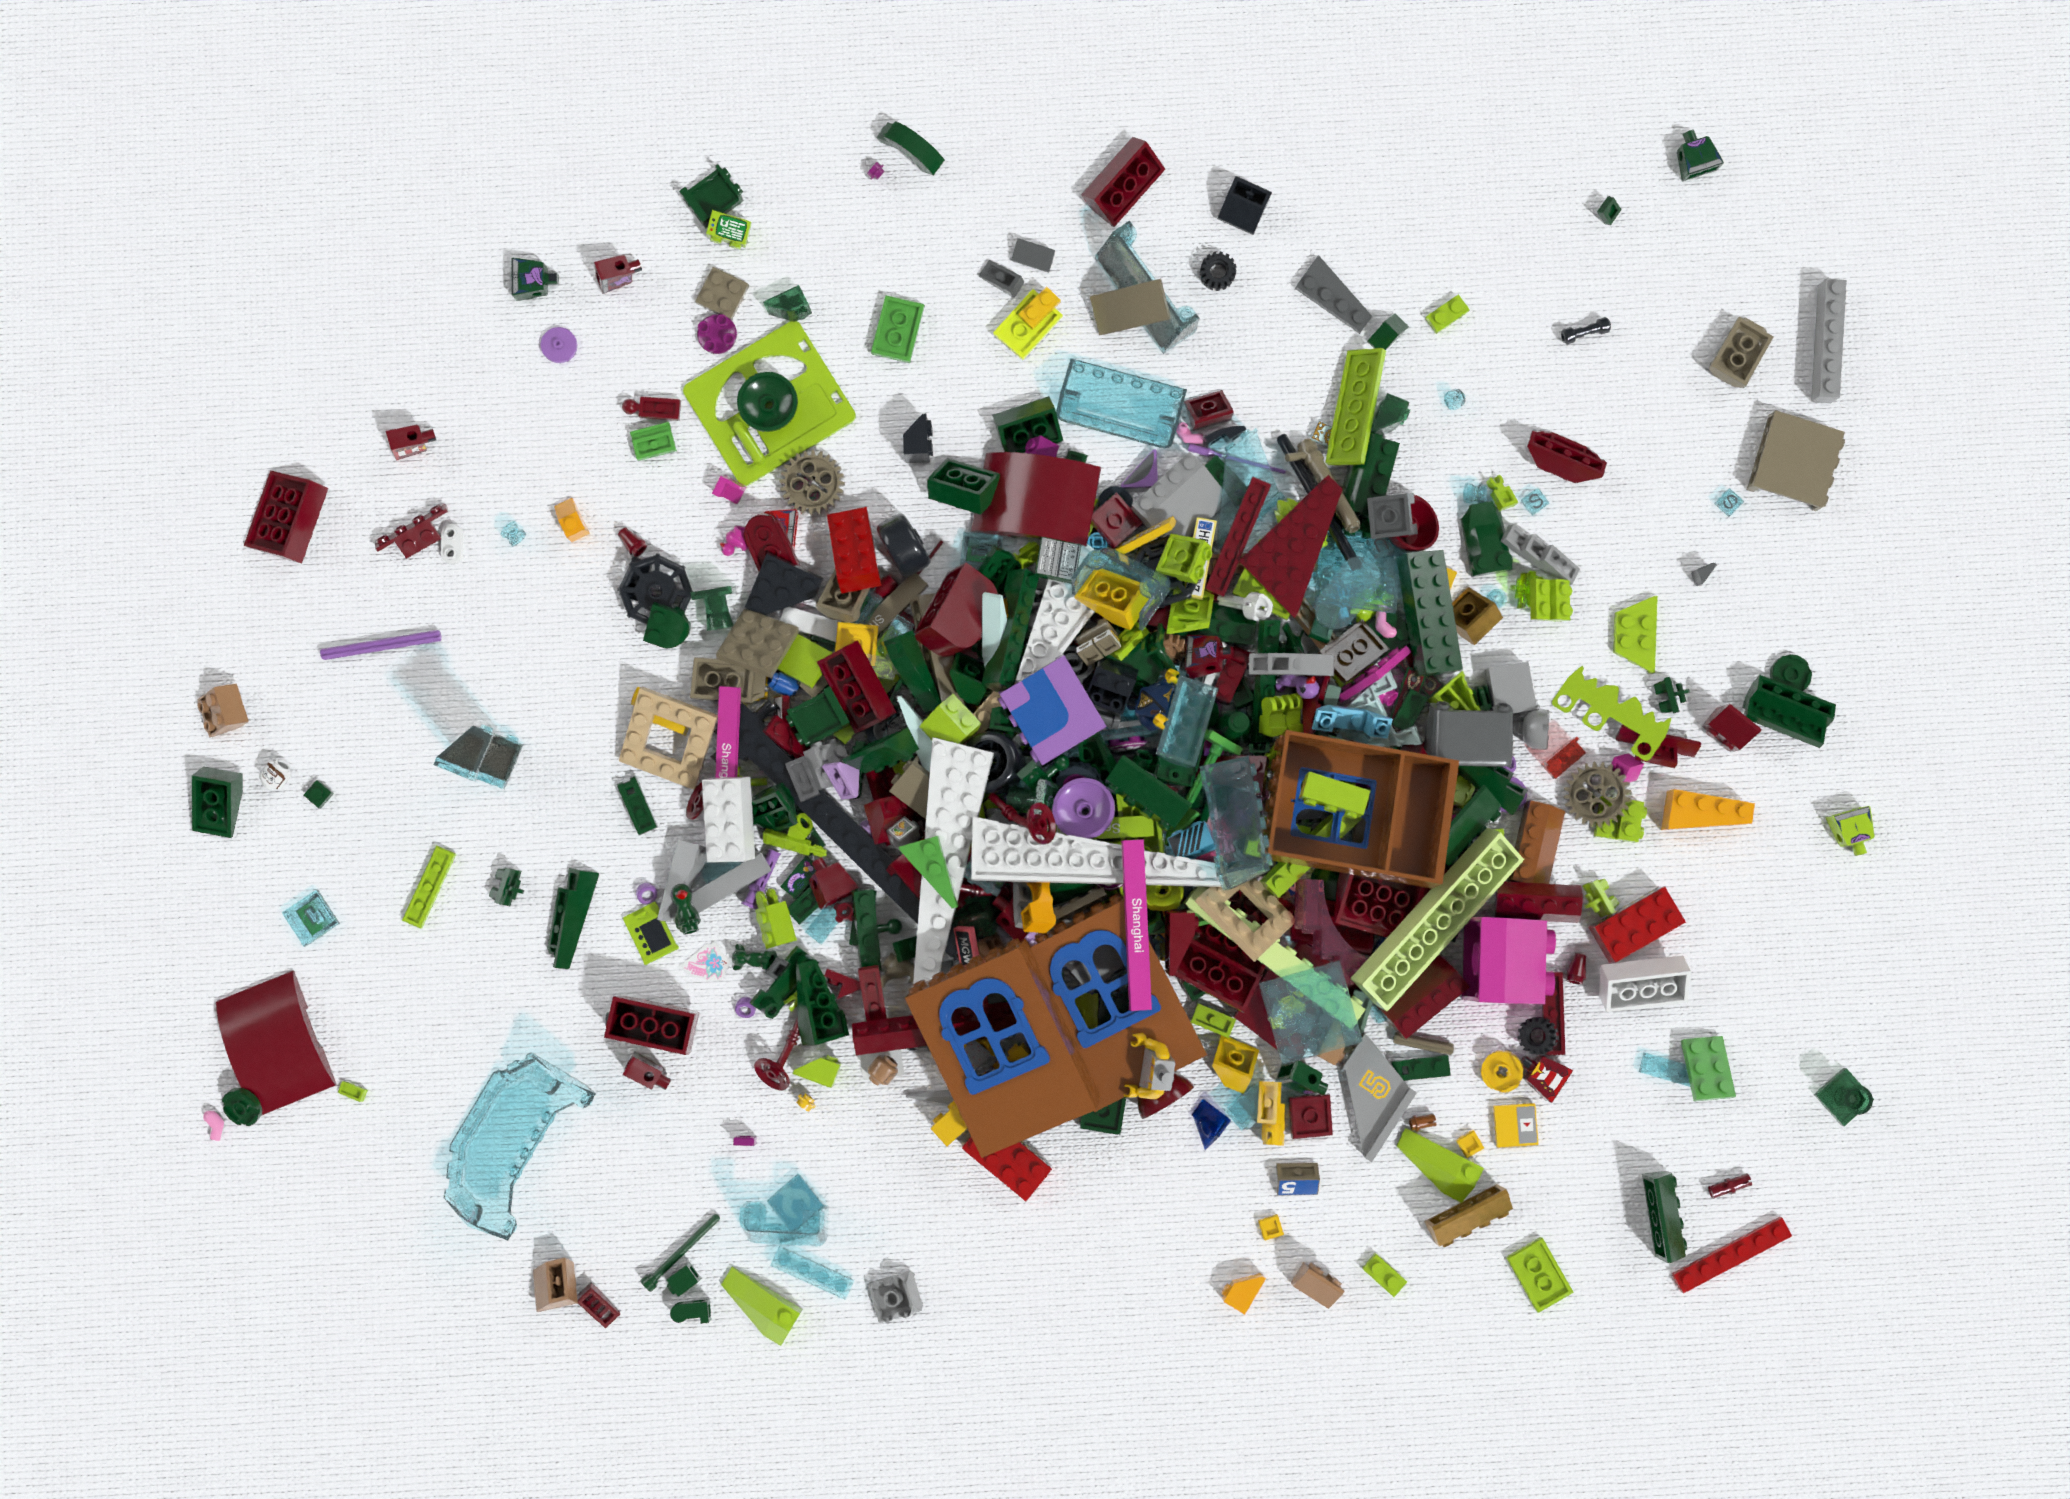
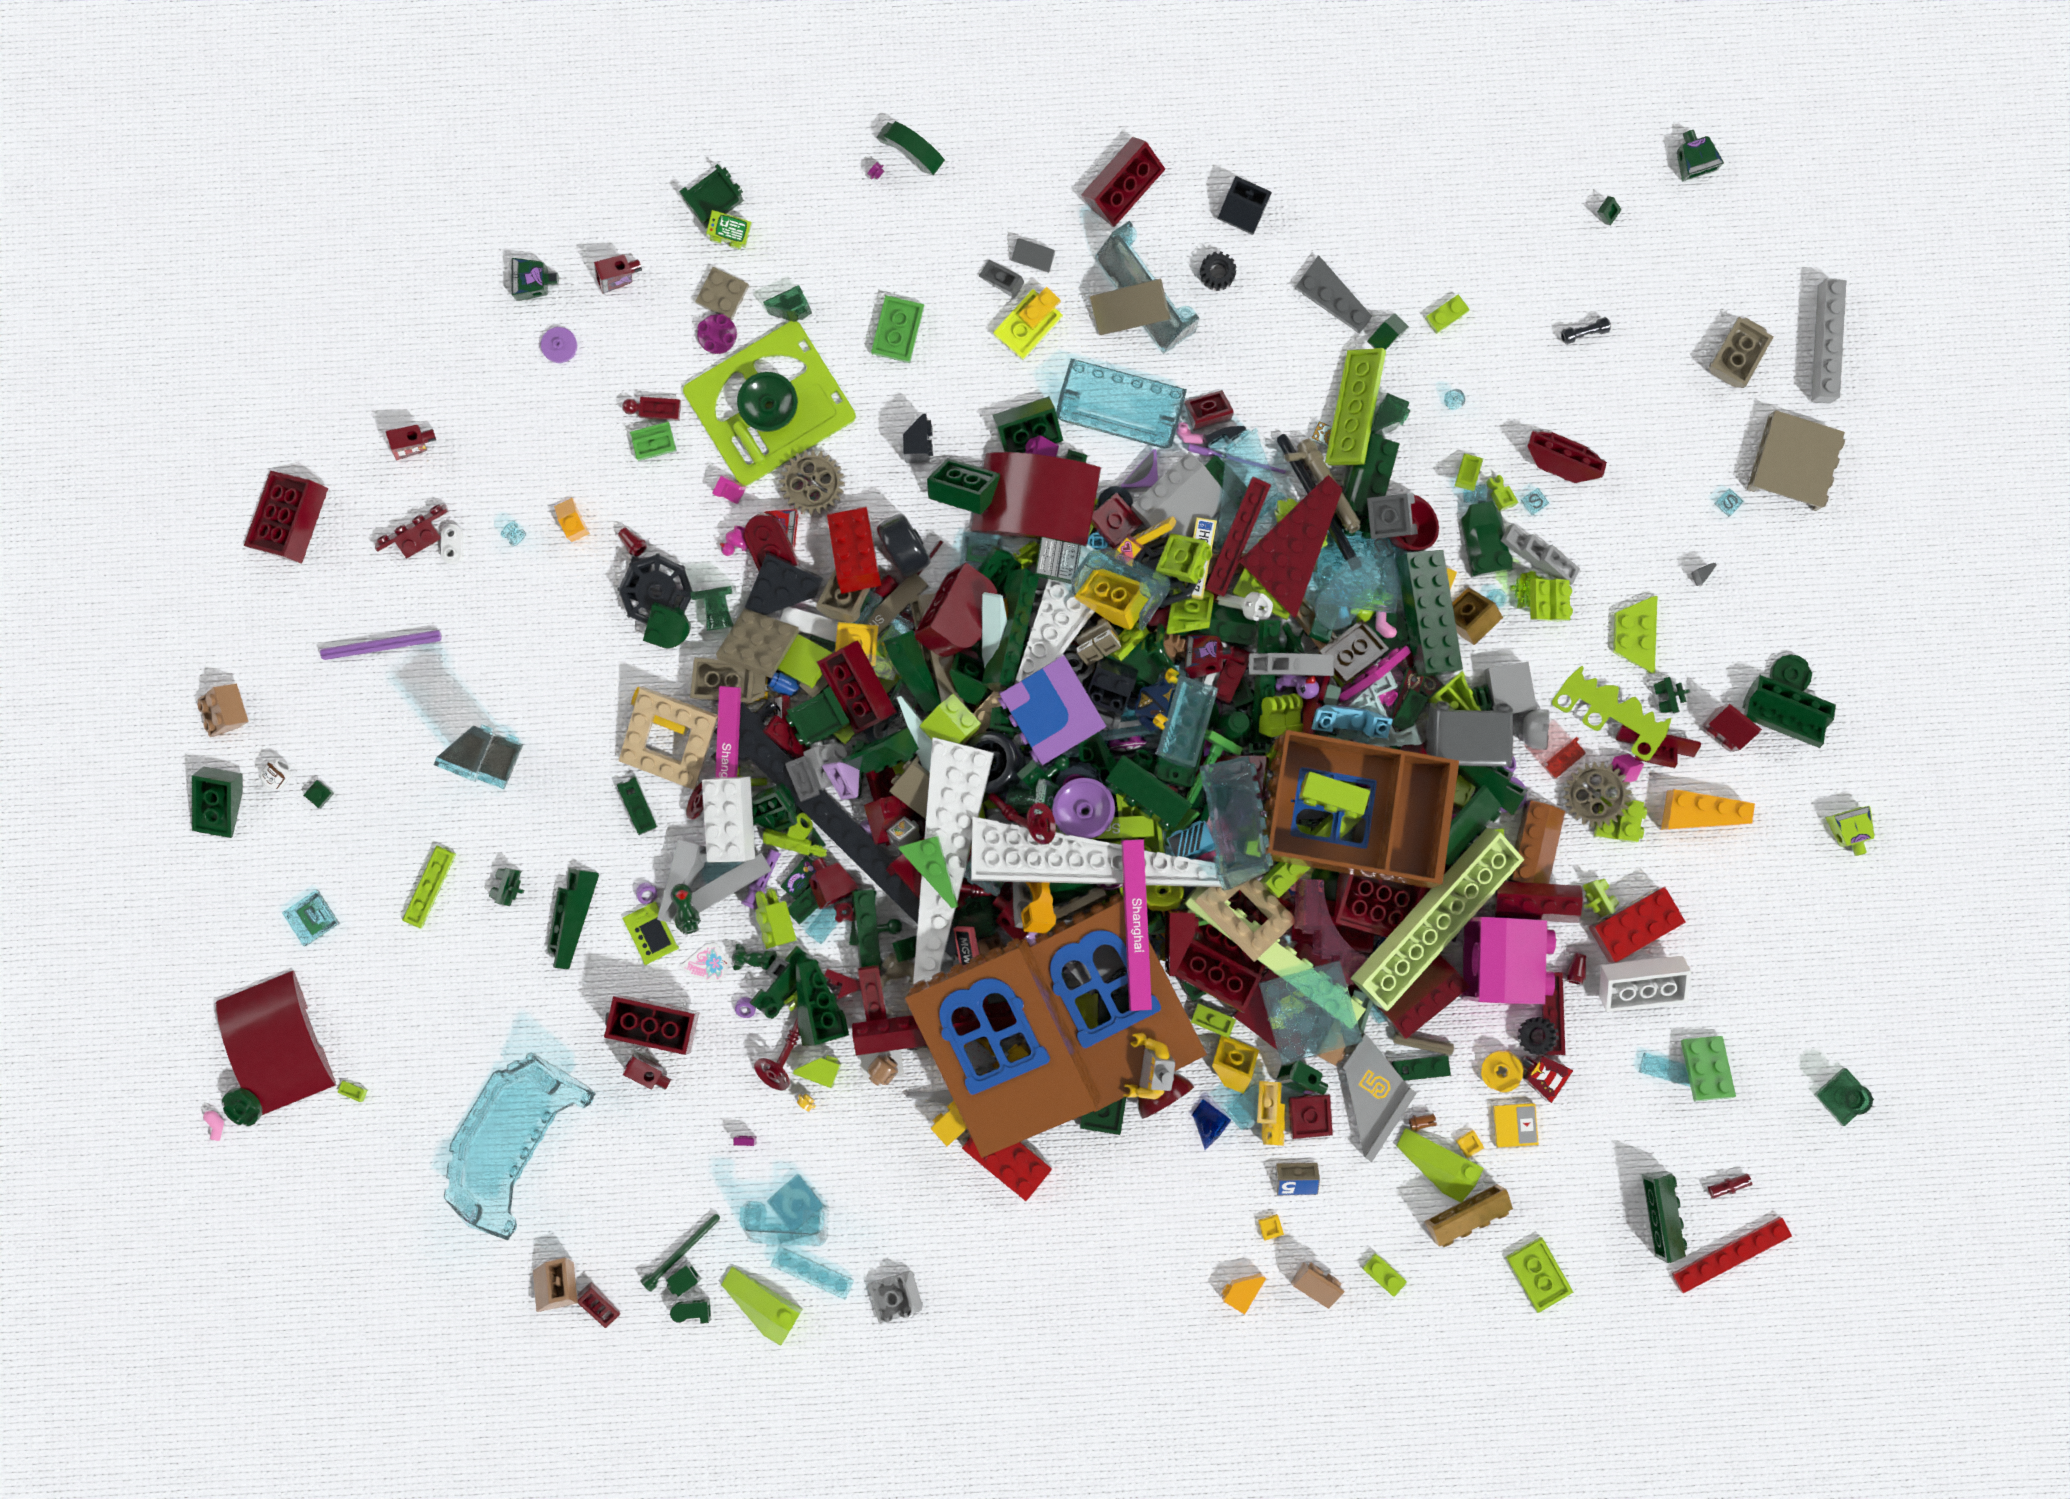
none -> tile [1115,534,1144,563]
none -> lime tile [1454,453,1484,491]

